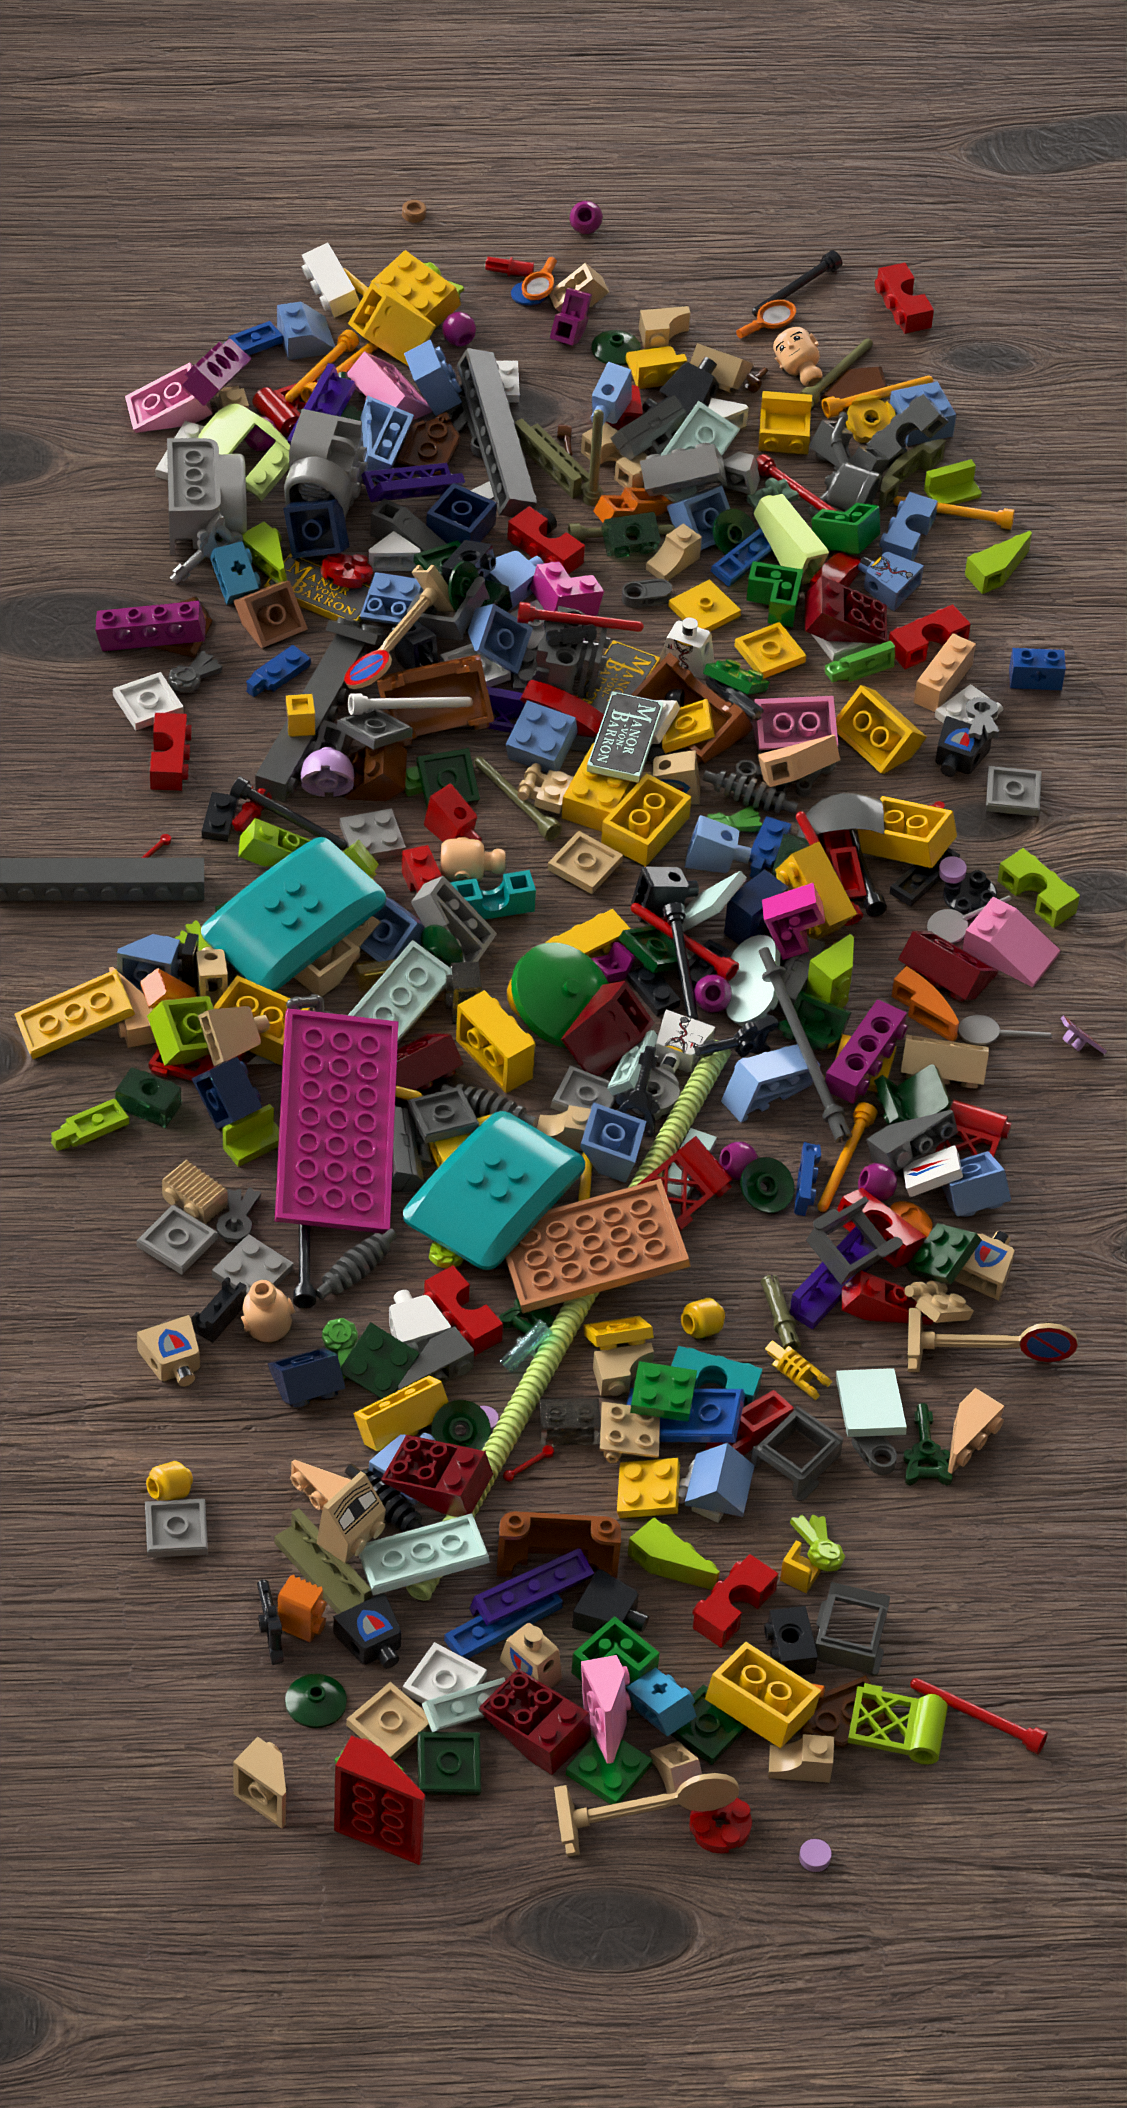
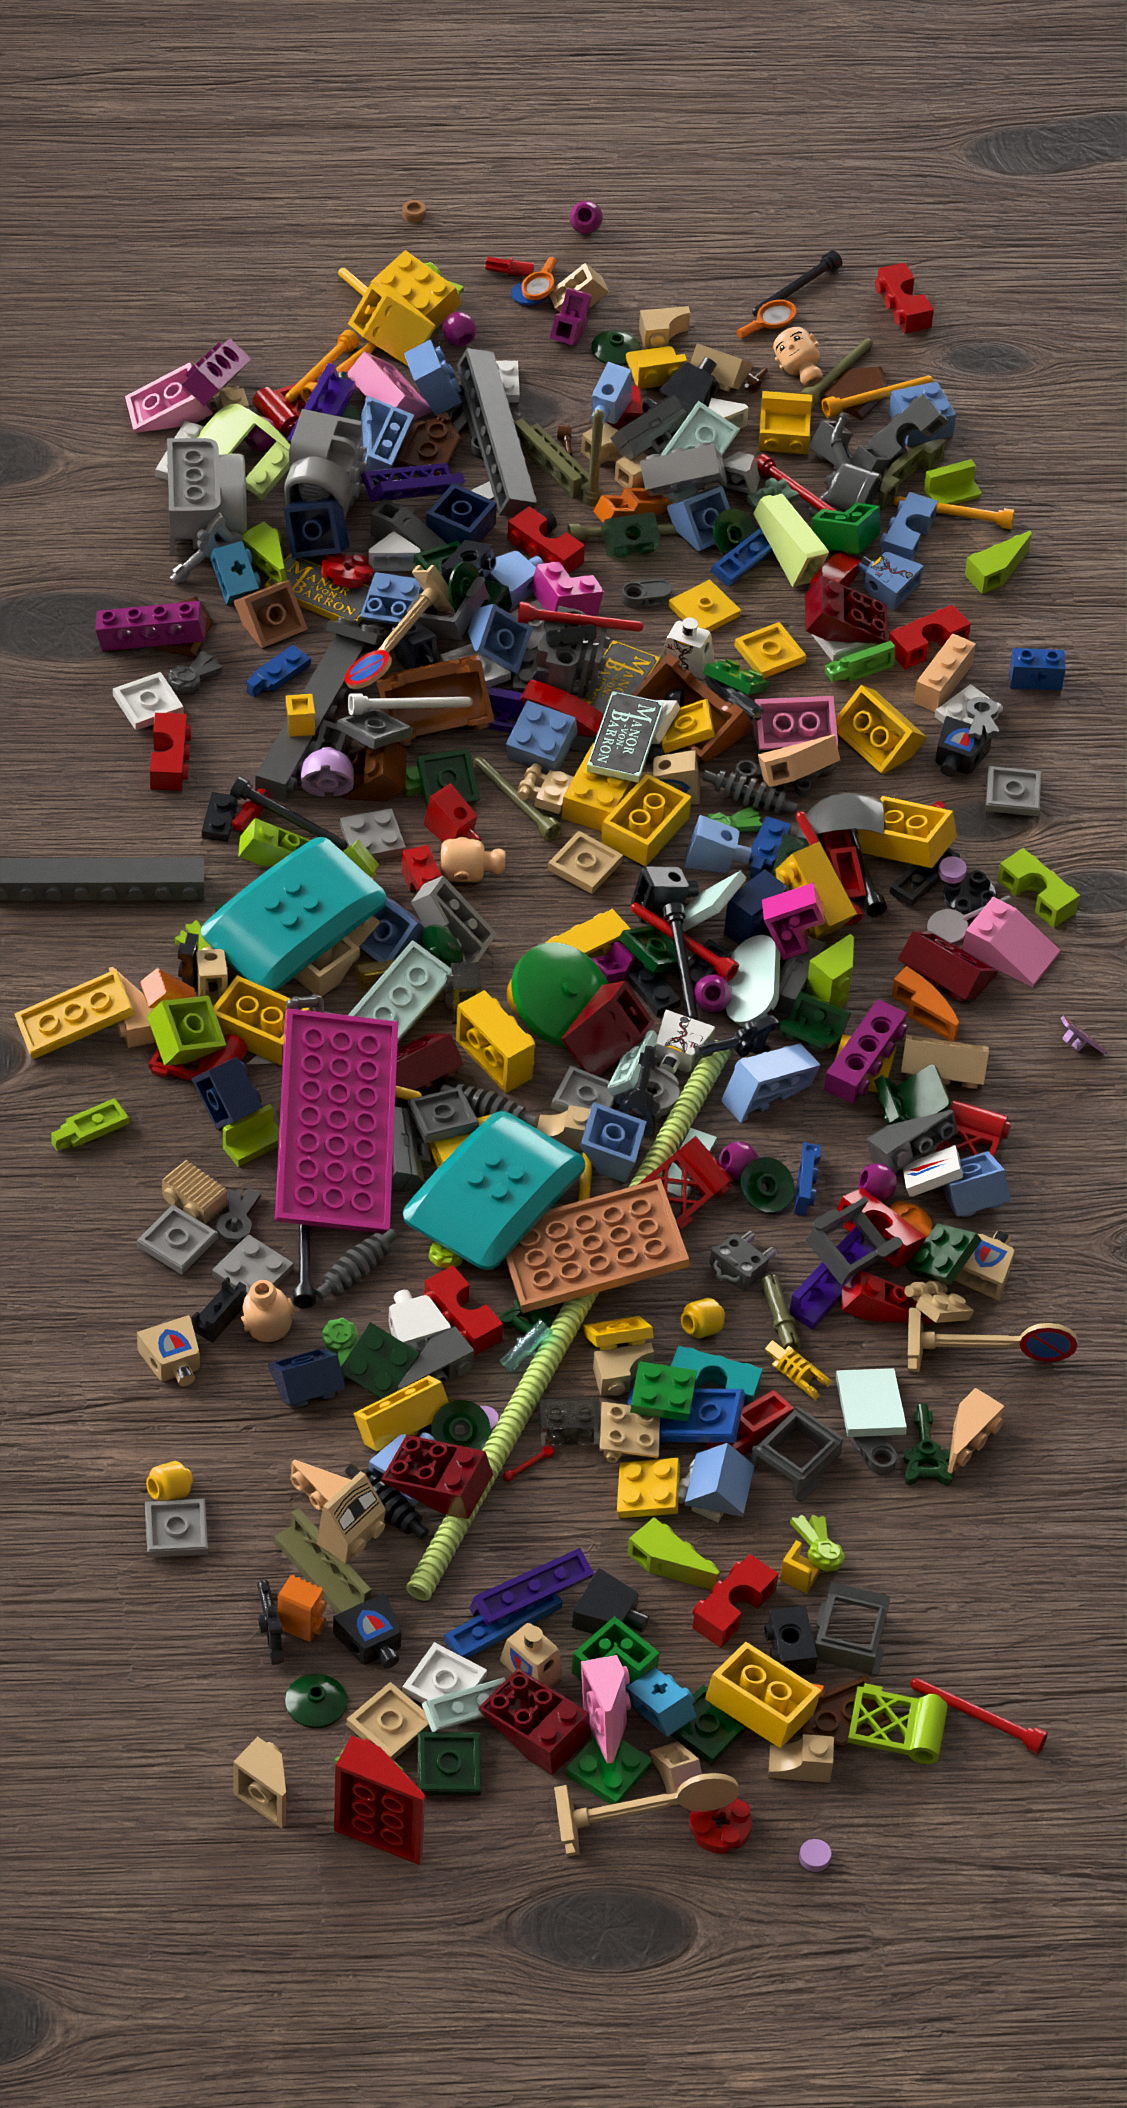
clear green brick [115,1067,182,1128] -> none
medium blue slope [117,934,180,994] -> none
red hinge [141,834,171,858] -> none
tan torso [198,1006,270,1066] -> none
blue hinge [224,321,283,356] -> none
medium blue slope [277,302,335,360] -> none
white brick [301,243,360,318] -> none
light aqua tile [358,1513,490,1595] -> none
teal arch [450,870,536,920] -> none
dark orange windscreen [497,1511,621,1579] -> none
tan arch [646,523,702,581] -> none
green brick [746,561,803,627] -> none
dark grey bar [758,947,852,1143] -> none
light orange piece [817,1102,878,1212] -> none
yellow plate [846,395,896,443] -> none
light grey piece [958,1015,1052,1045] -> none
none -> dark grey piece [709,1231,777,1291]

